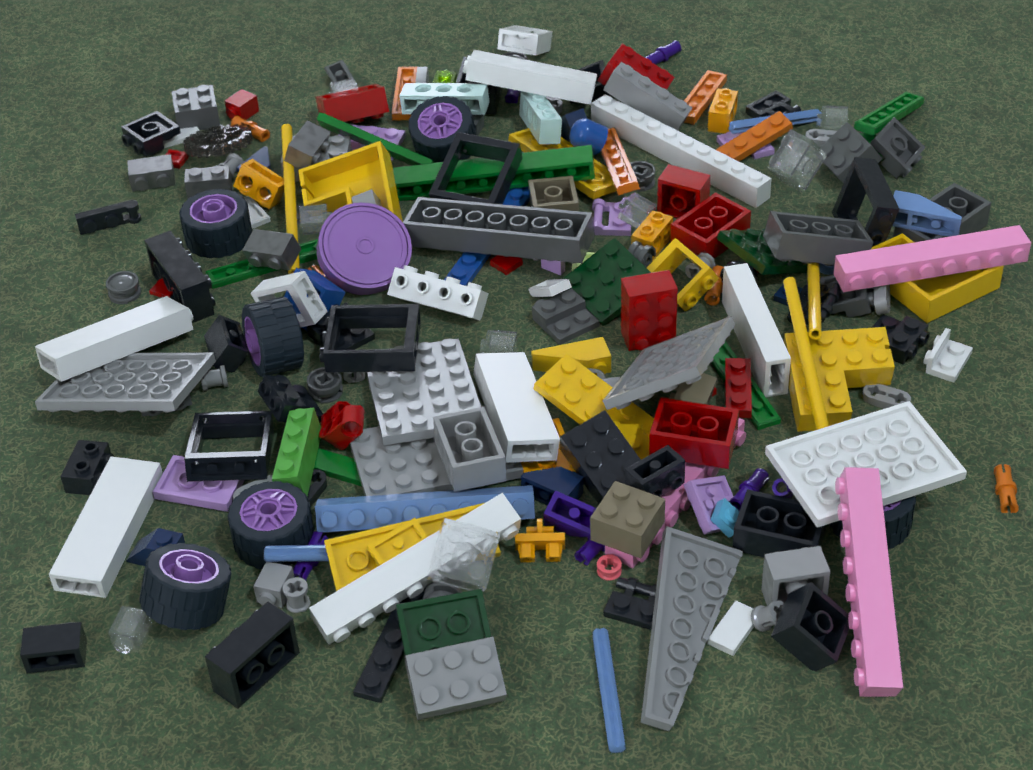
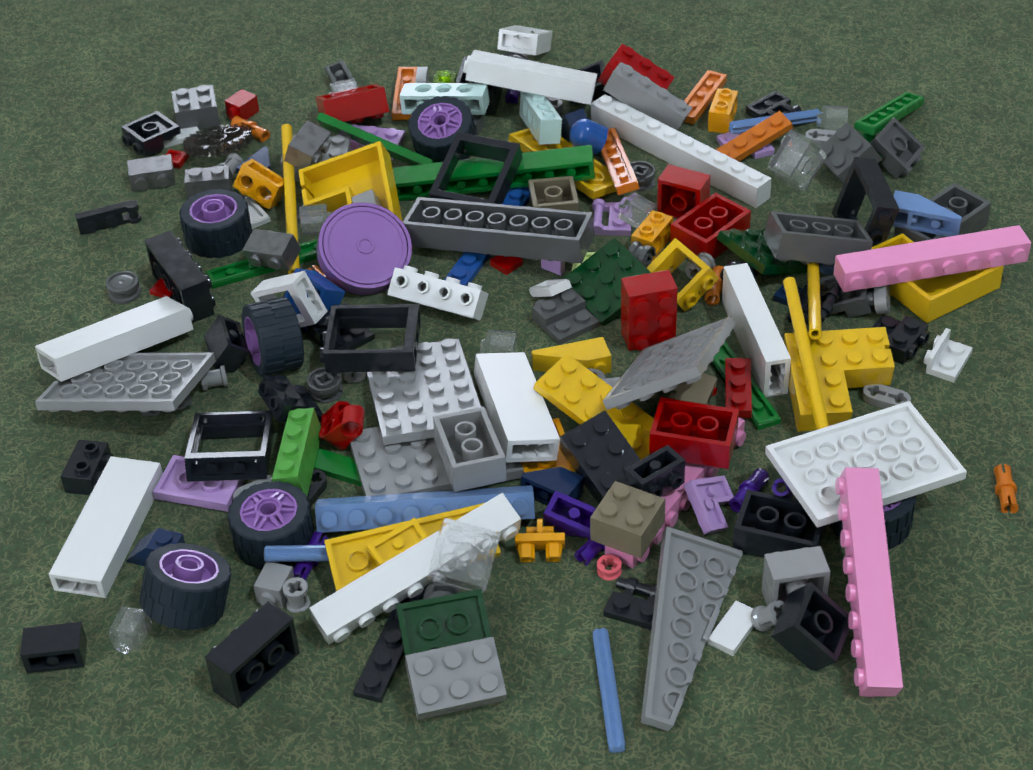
dark purple pin [644,40,682,65] -> none
medium azure plate [710,498,739,538] -> none

